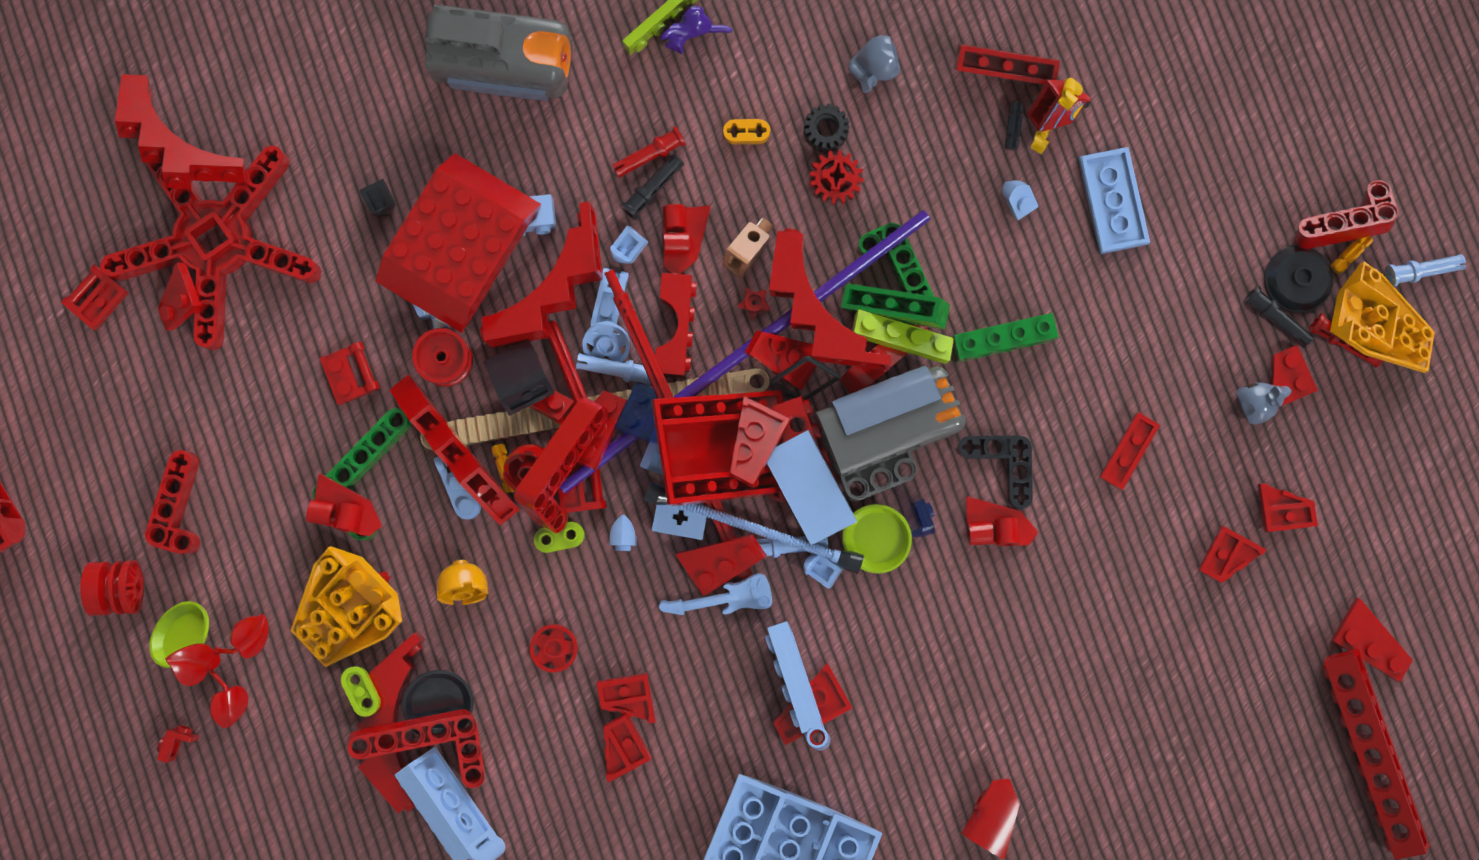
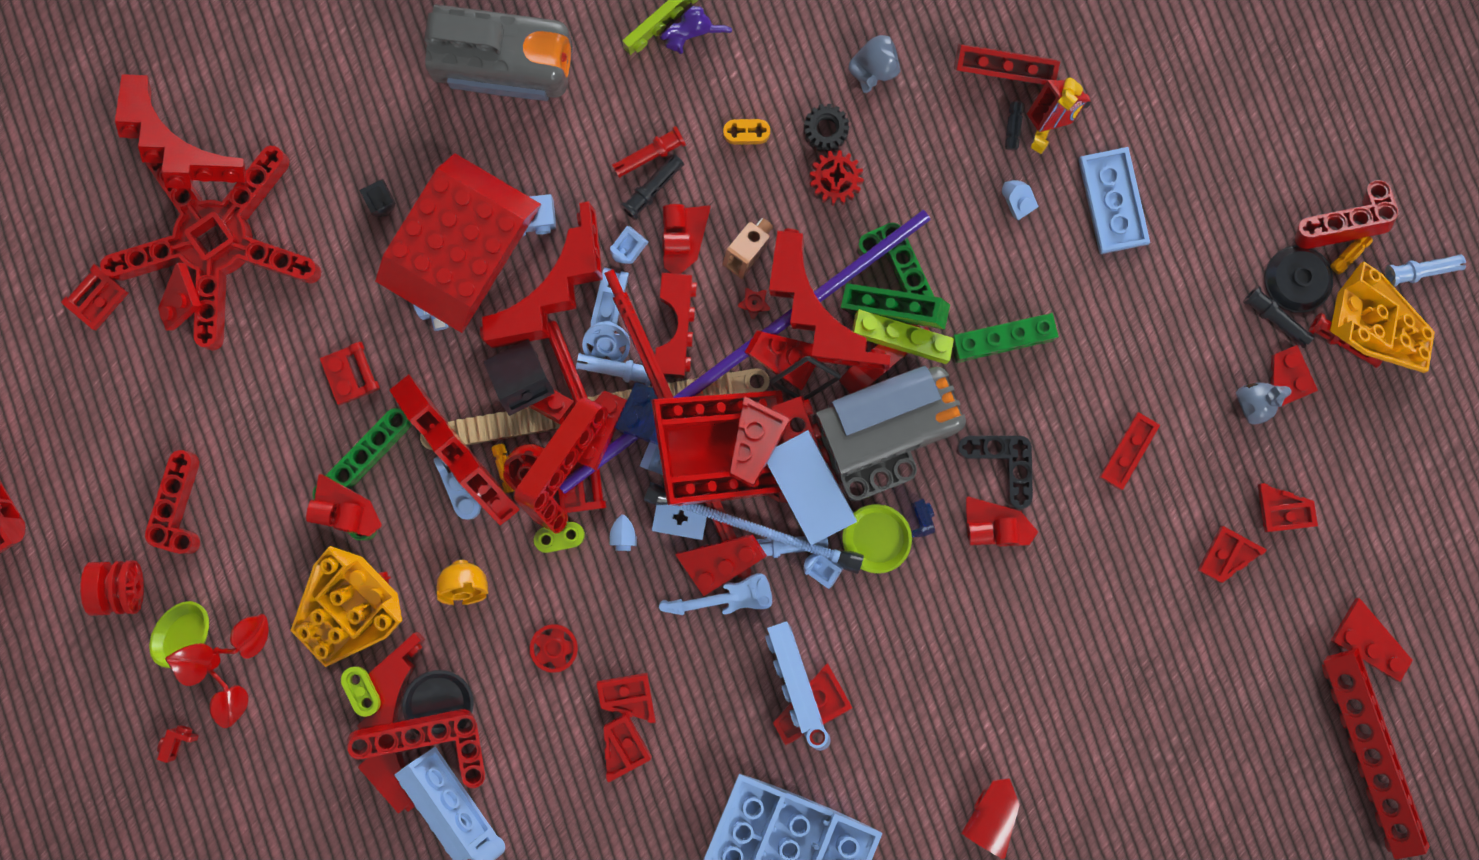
red wheel [412,328,473,387] -> none

